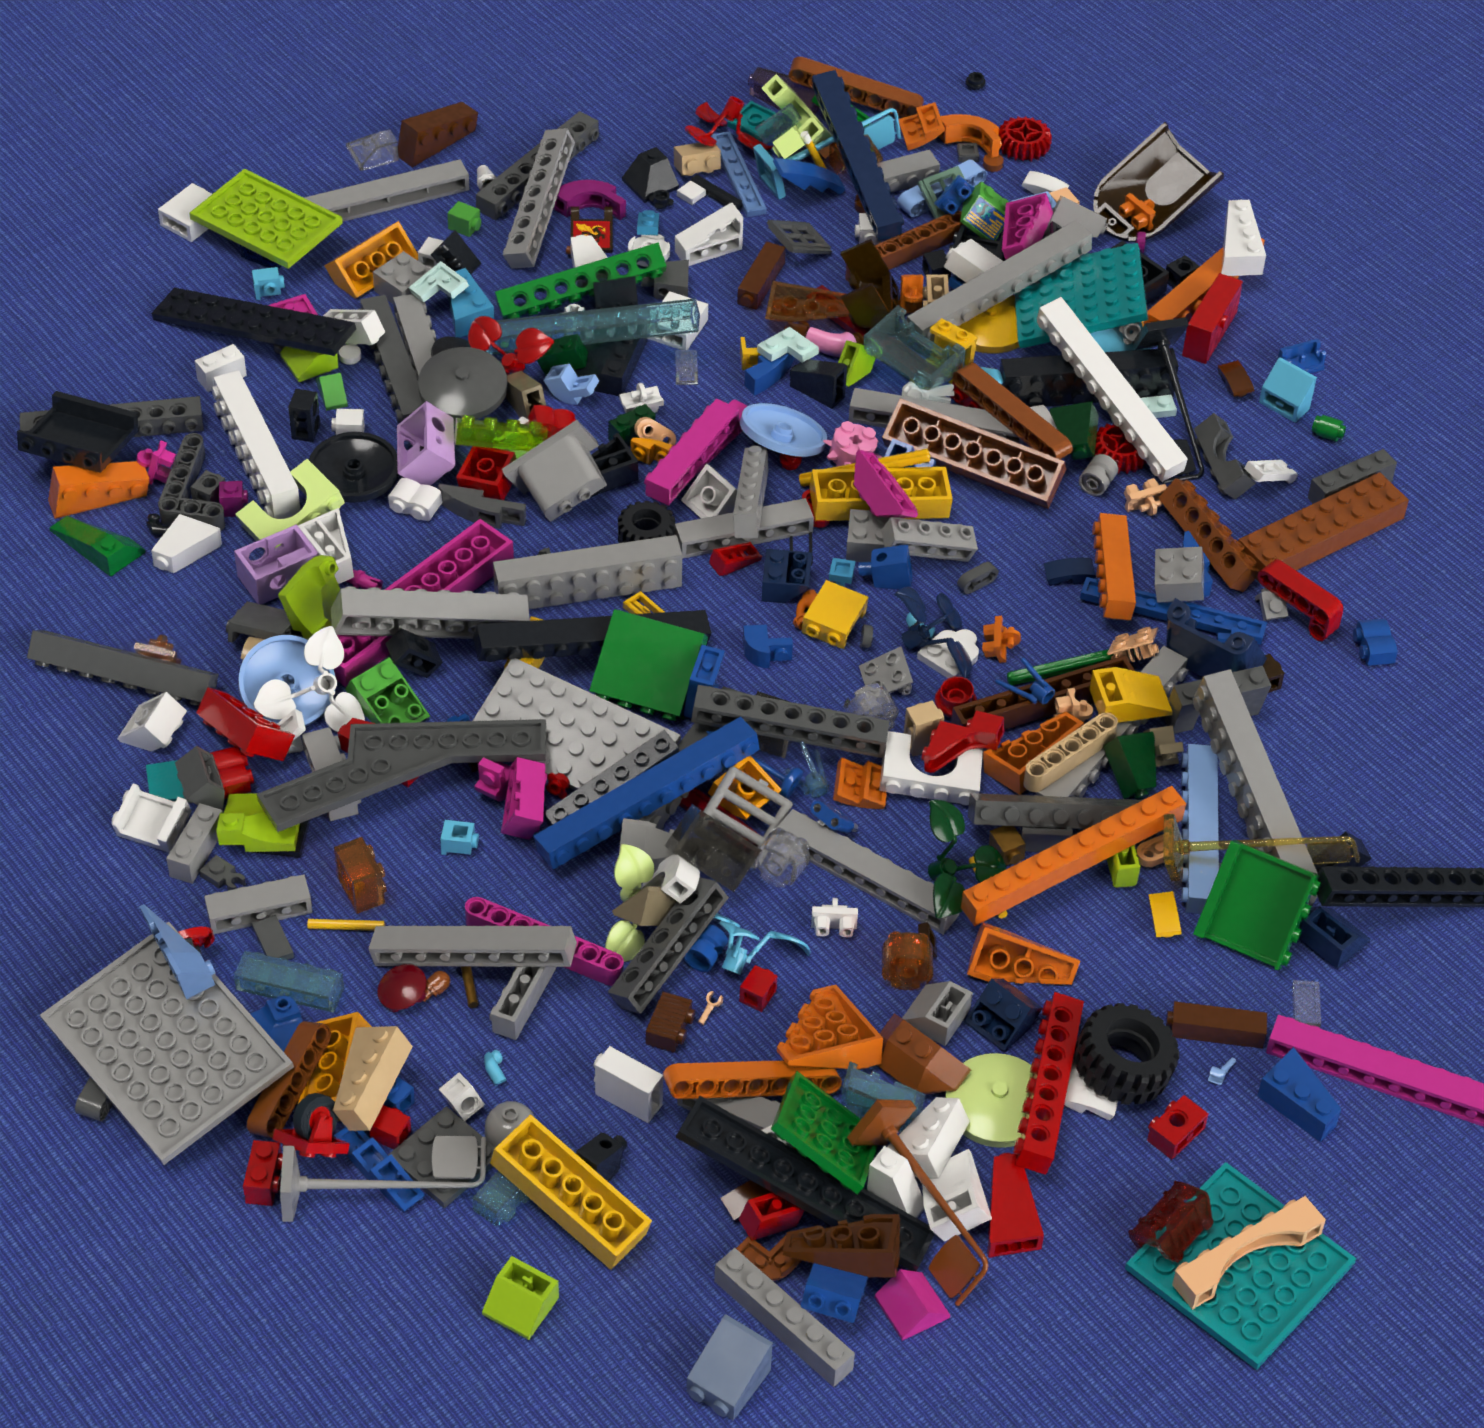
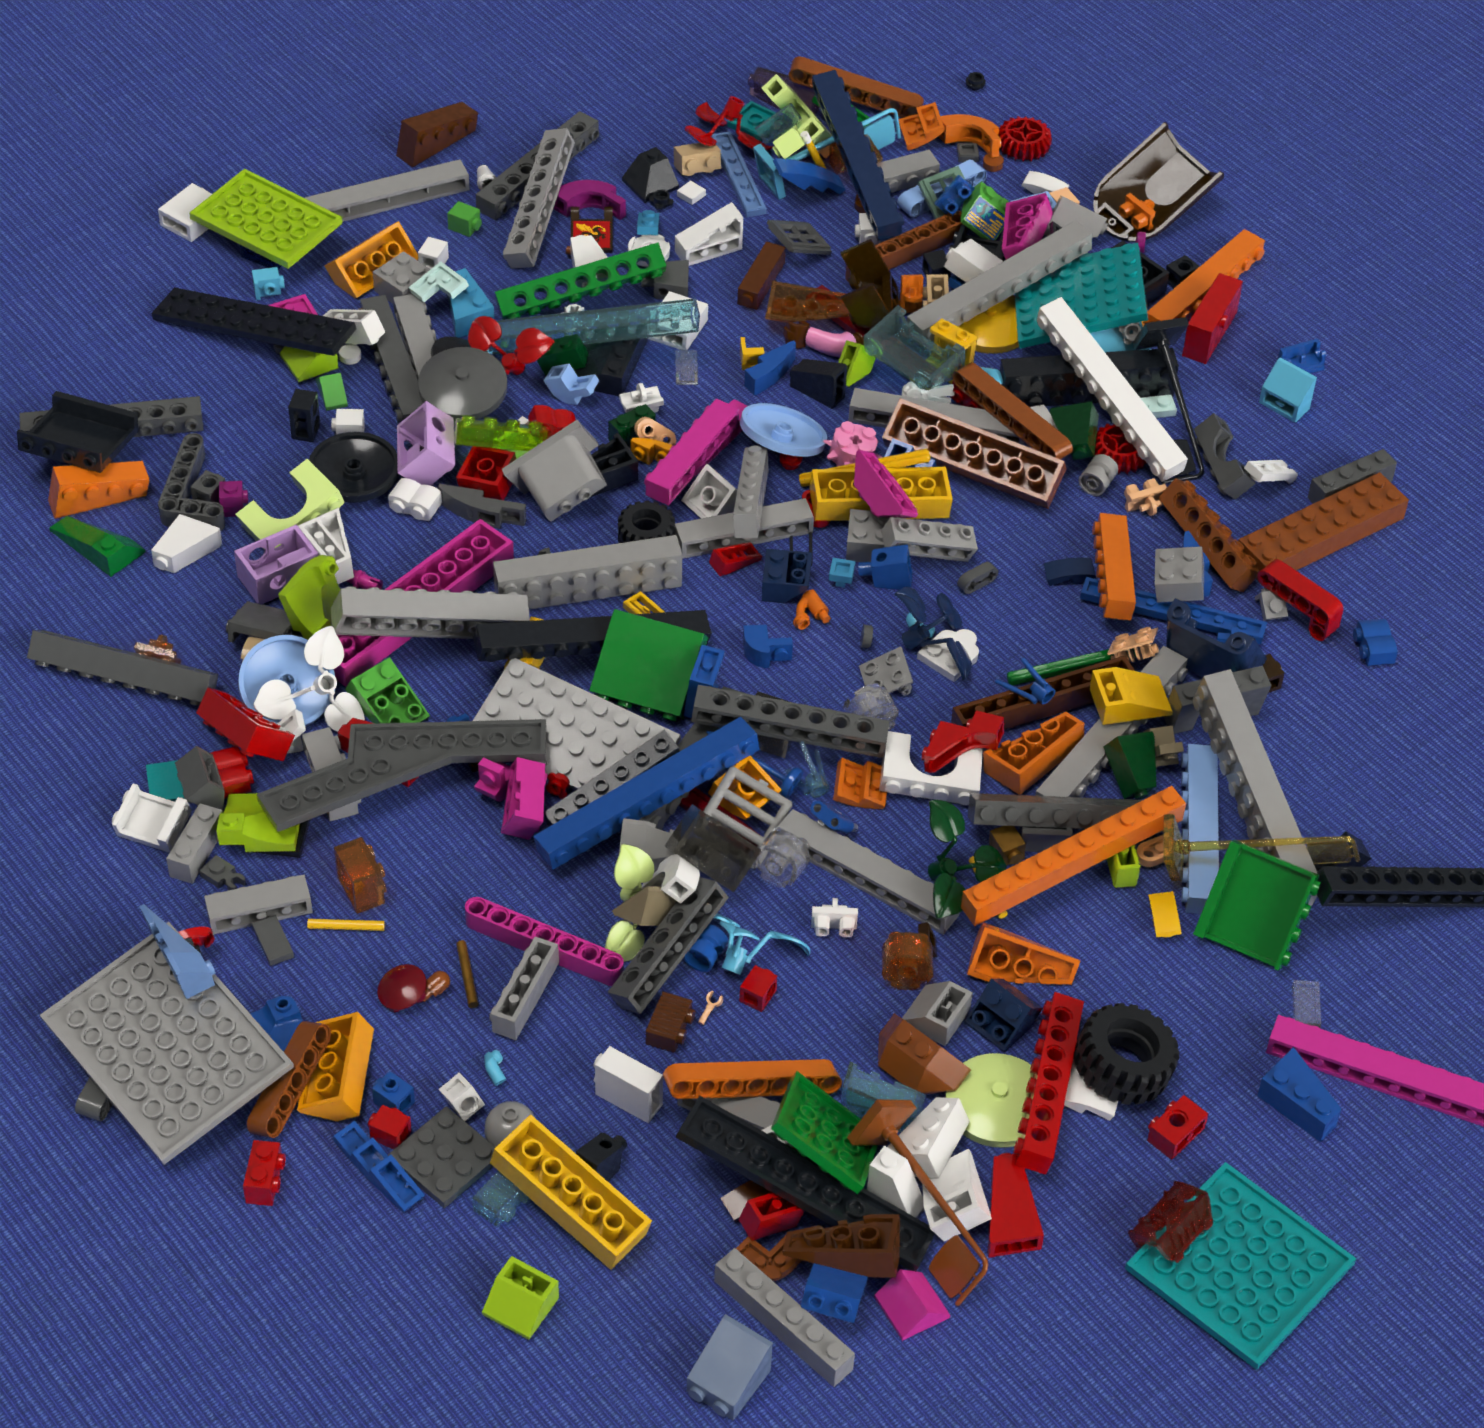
white slope [117,692,187,752] -> none
dark pink hips [137,441,176,485] -> none
black arm [146,513,170,537] -> none
white brick [195,344,247,392] -> none
white brick [211,370,300,519] -> none
clear light blue brick [234,951,344,1013] -> none
plate [273,1093,350,1158] -> none
light grey piece [280,1136,486,1222] -> none
tan wedge [333,1026,413,1131] -> none
clear slope [346,129,399,171] -> none
light grey brick [368,925,577,967] -> none
black brick [386,628,443,678] -> none
black hinge [430,230,481,275] -> none
medium azure brick [440,820,479,855] -> none
dark tan slope [505,371,546,430] -> none
black hinge [593,276,641,321] -> none
black axle [691,175,742,210] -> none
light aqua plate [757,327,819,363] -> none
orange slope [777,984,883,1070] -> none
yellow panel [801,580,869,649] -> none
tan brick [904,700,944,756] -> none
red piece [934,676,977,718] -> none
orange hips [982,615,1021,663] -> none
tan beam [1023,712,1118,792] -> none
light nougat hips [1053,688,1093,722] -> none
reddish brown brick [1166,1001,1267,1049] -> none
light nougat arch [1172,1196,1326,1310] -> none
light blue hand [1208,1058,1236,1085] -> none
reddish brown slope [1218,360,1254,397] -> none
white wedge [1221,200,1266,276] -> none
dark blue slope [1299,907,1370,969] -> none
green brick [1311,415,1346,442] -> none

